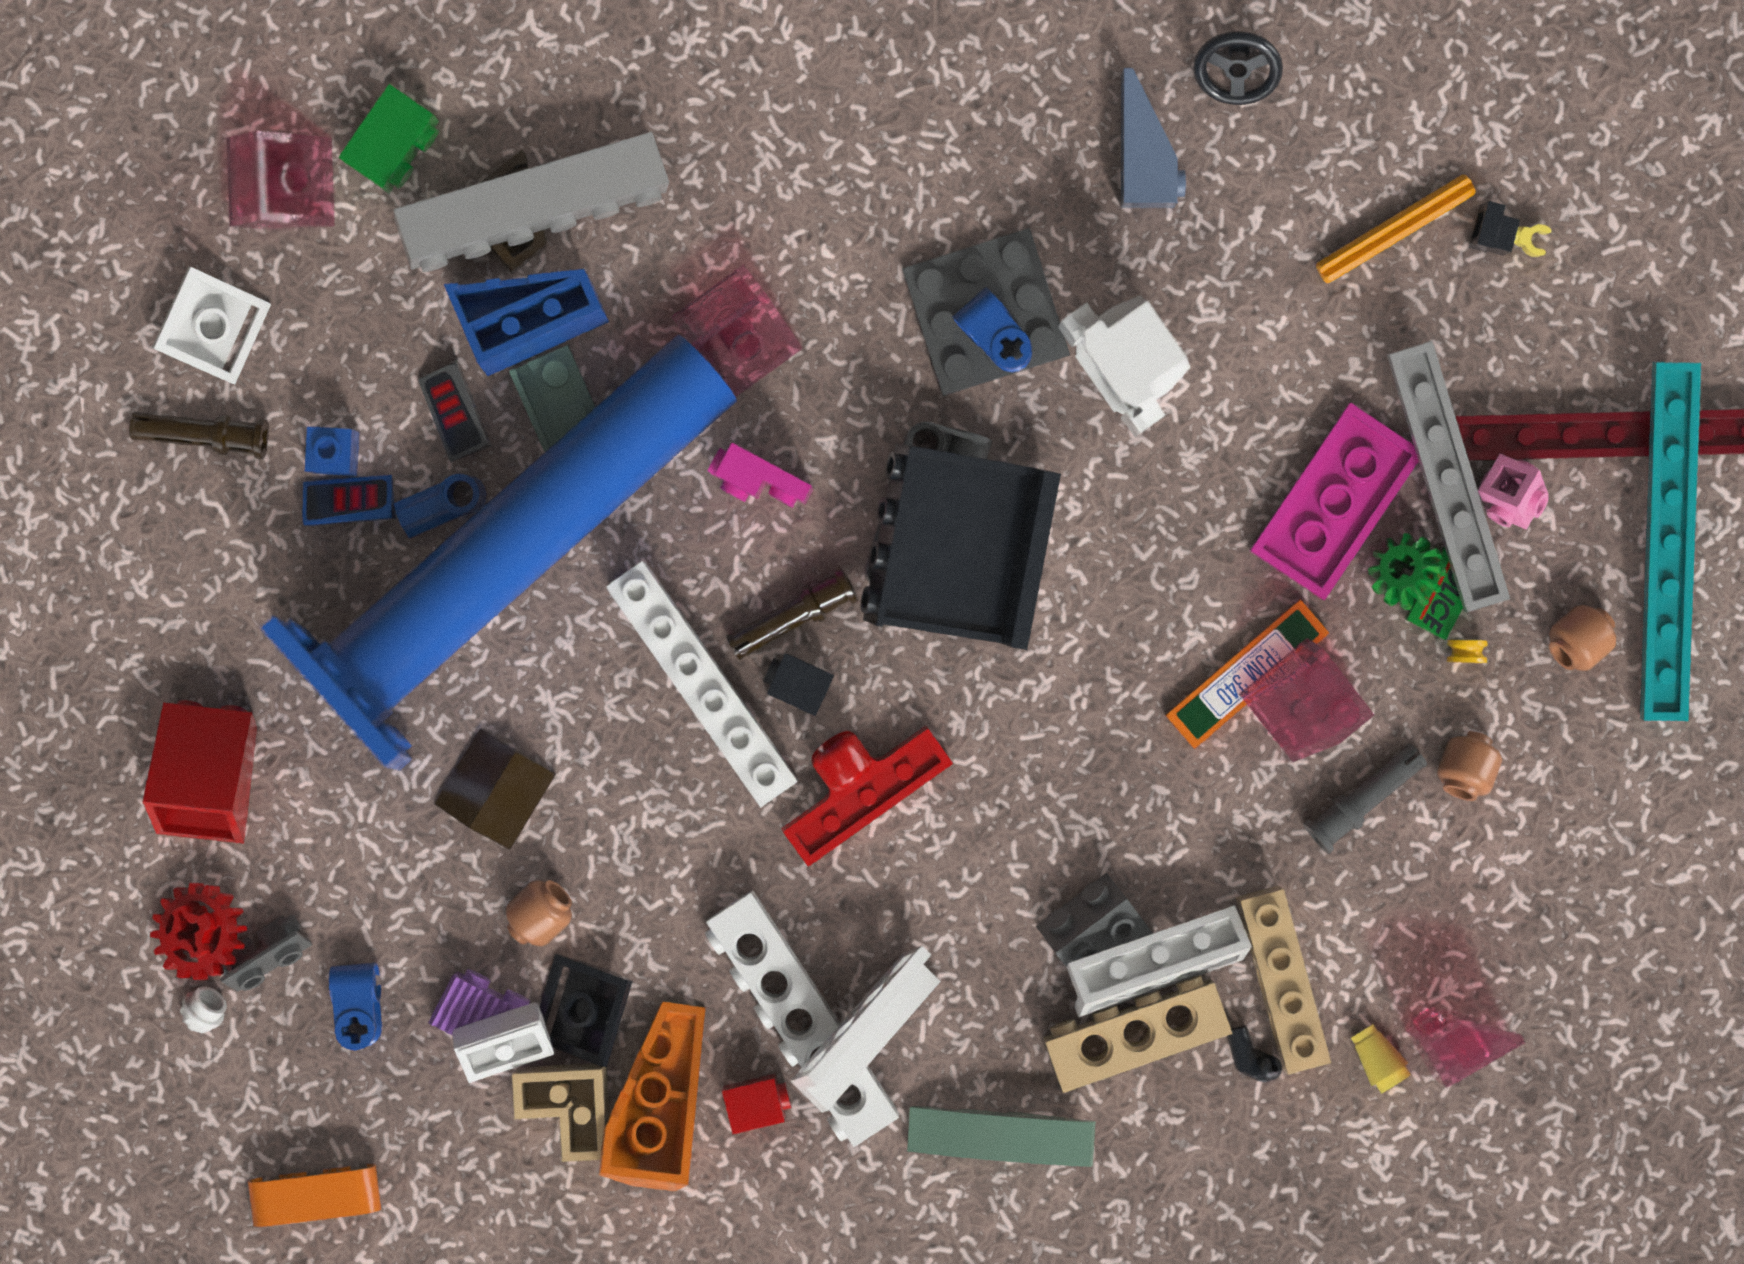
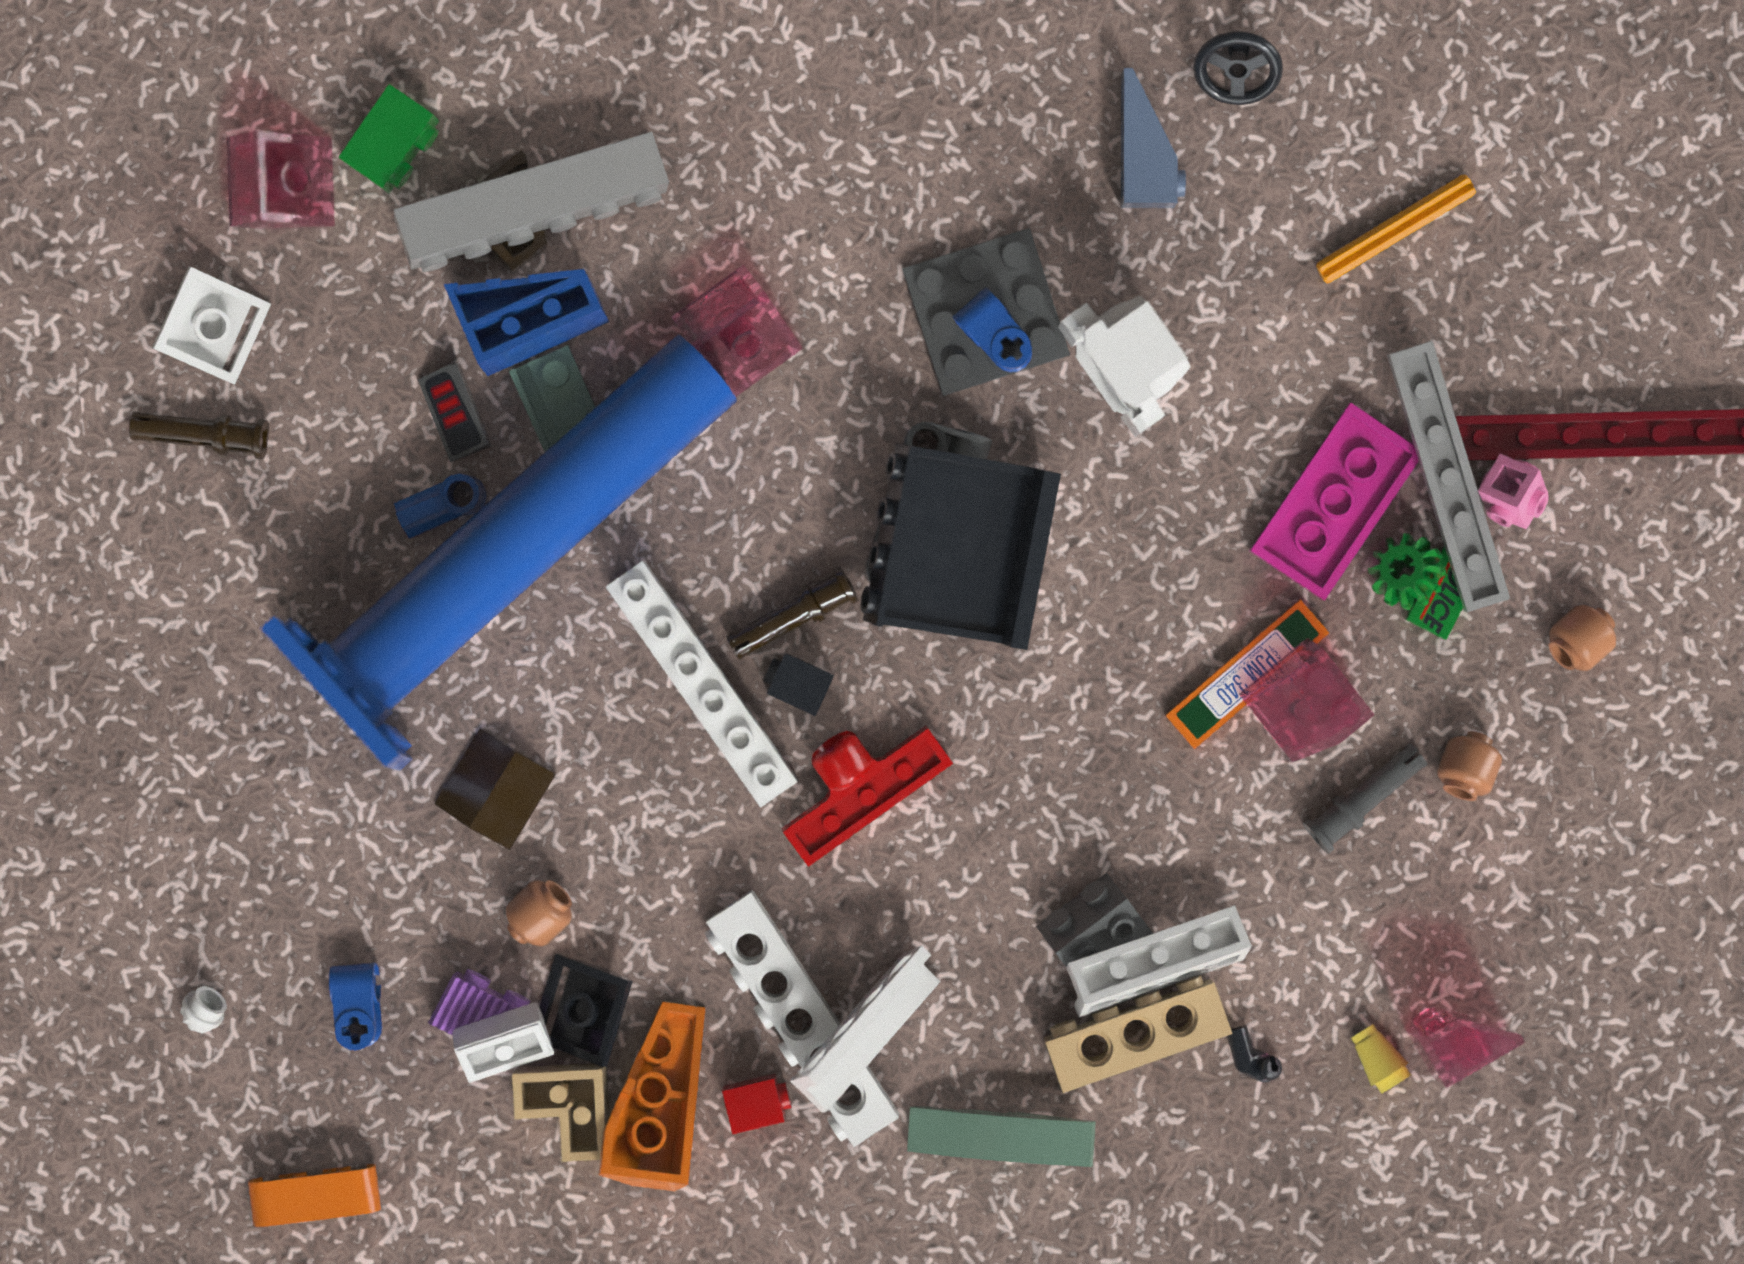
red slope [142,700,257,844] -> none
red gear [150,883,247,980] -> none
dark grey hinge [220,914,313,992] -> none
slope [302,475,396,526] -> none
blue brick [305,426,360,476] -> none
dark pink plate [708,443,814,508] -> none
tan brick [1235,886,1331,1075] -> none
yellow bush [1447,640,1488,663] -> none
black piece [1469,201,1551,257] -> none
teal plate [1640,362,1701,721] -> none

